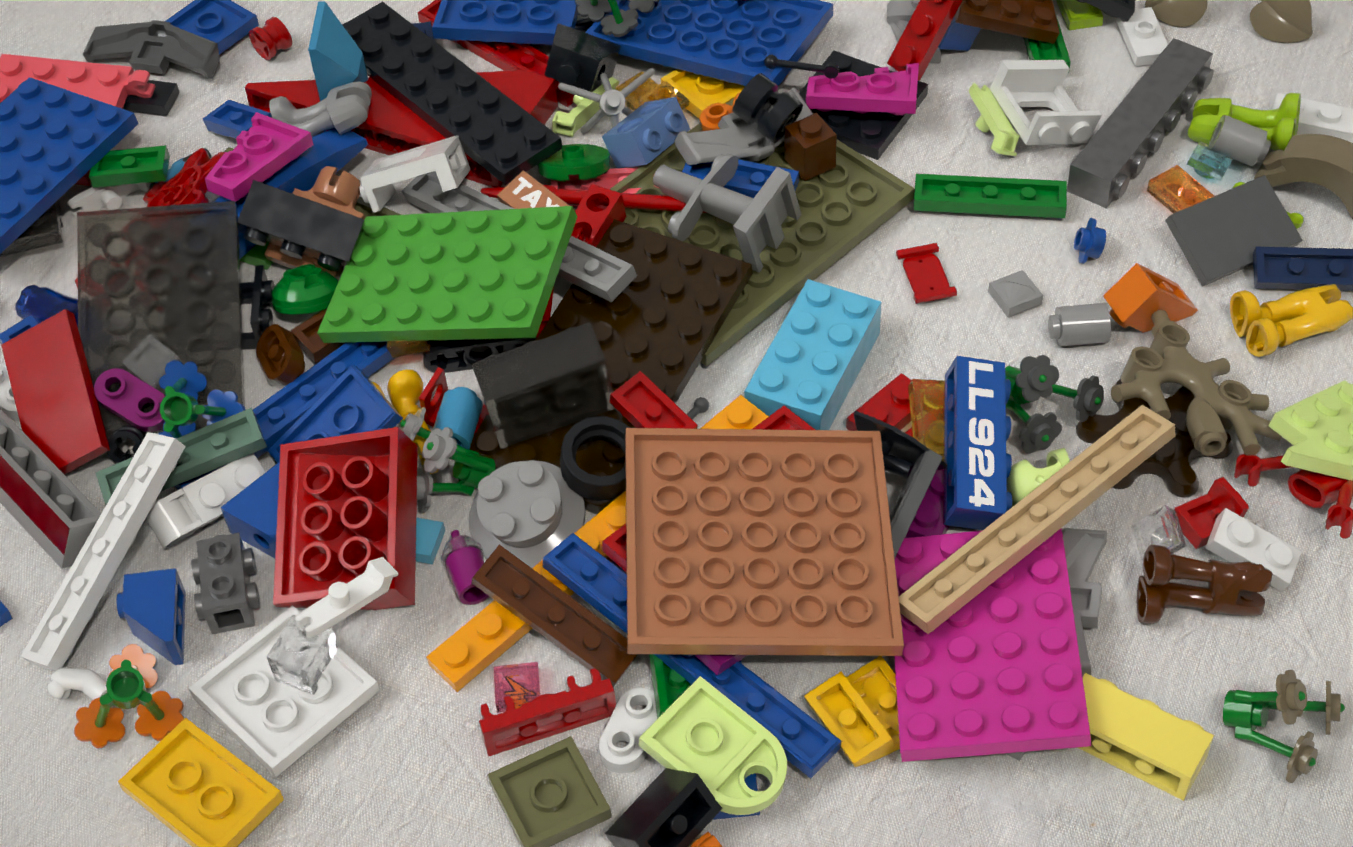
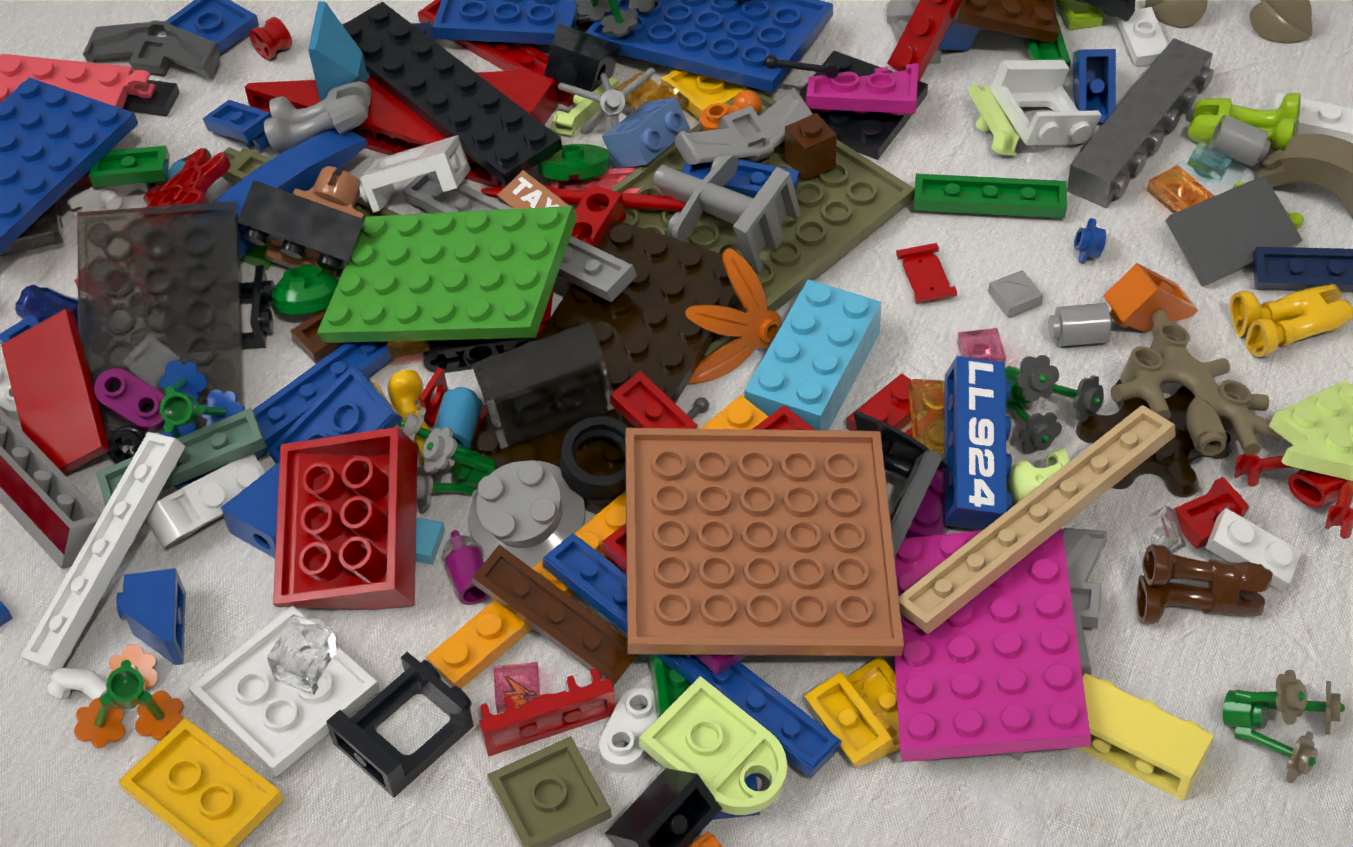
flat silver brick [191,533,260,634] -> none
dark pink wing [205,112,313,202] -> none
reddish brown plate [256,324,305,386] -> none
white piece [295,557,398,638] -> none
black wheel [732,73,803,143] -> none
none -> black window [326,652,474,798]
none -> orange plant [685,248,782,384]
none -> clear pink plate [957,328,1006,363]
none -> blue slope [1073,49,1116,123]

